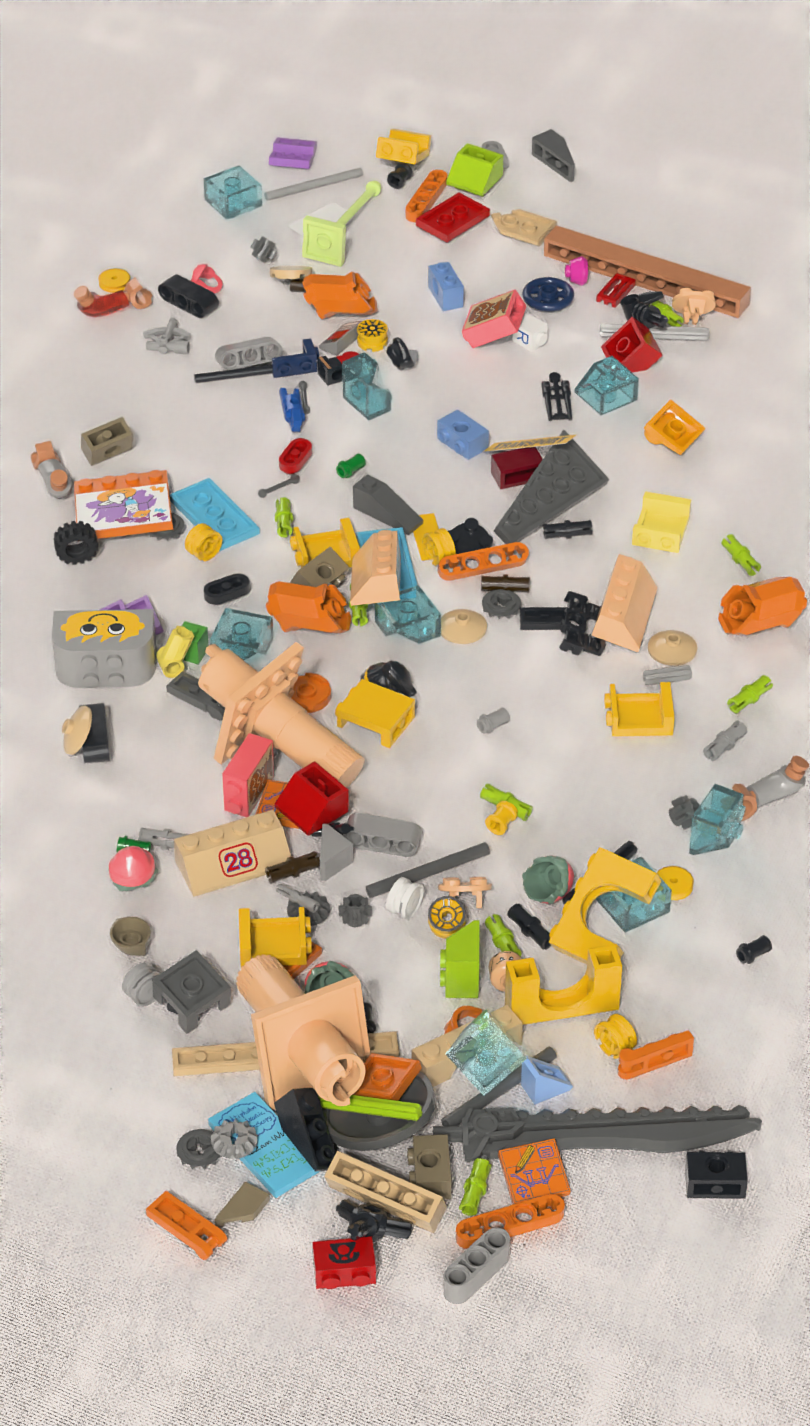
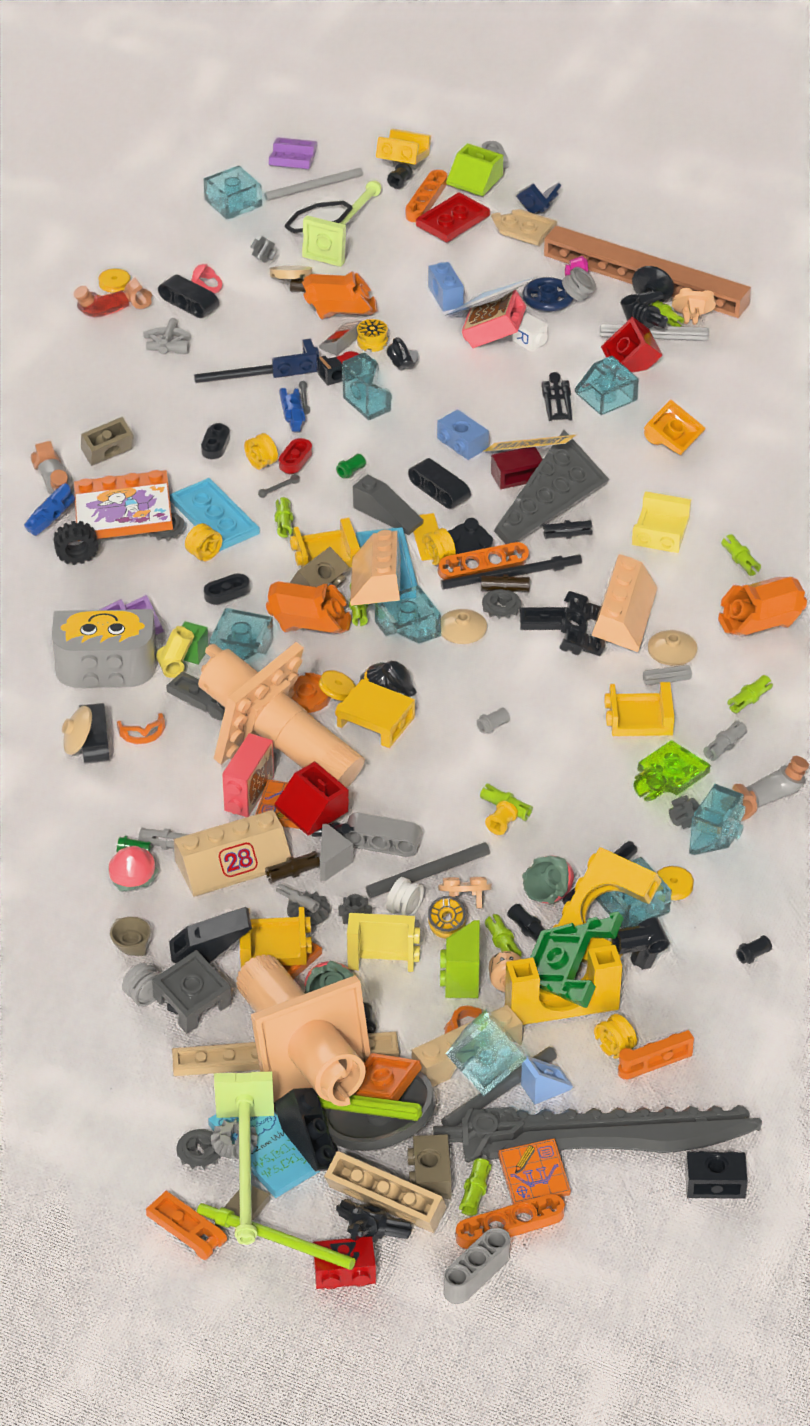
light grey beam [215,337,283,370] -> none
dark grey slope [532,129,575,182] -> none
red tile [596,273,636,308] -> none
none -> blue hinge [24,483,75,536]
none -> orange helmet [116,713,165,744]
none -> black slope [169,907,252,964]
none -> lime bar [197,1203,355,1270]
none -> black plate [201,423,230,459]
none -> yellowish green tile [214,1071,274,1245]
none -> yellow wheel [244,433,278,470]
none -> black piece [285,201,353,233]
none -> yellow piece [319,670,356,701]
none -> light yellow panel [347,913,420,972]
none -> black beam [408,458,471,509]
none -> black bar [440,554,582,590]
none -> sticker [444,276,538,316]
none -> dark blue bracket [516,182,562,214]
none -> green wing [530,912,624,1008]
none -> light grey wheel [562,267,596,301]
none -> black piece [611,917,670,970]
none -> black dish [632,266,674,302]
none -> clear neon green plate [633,740,711,801]

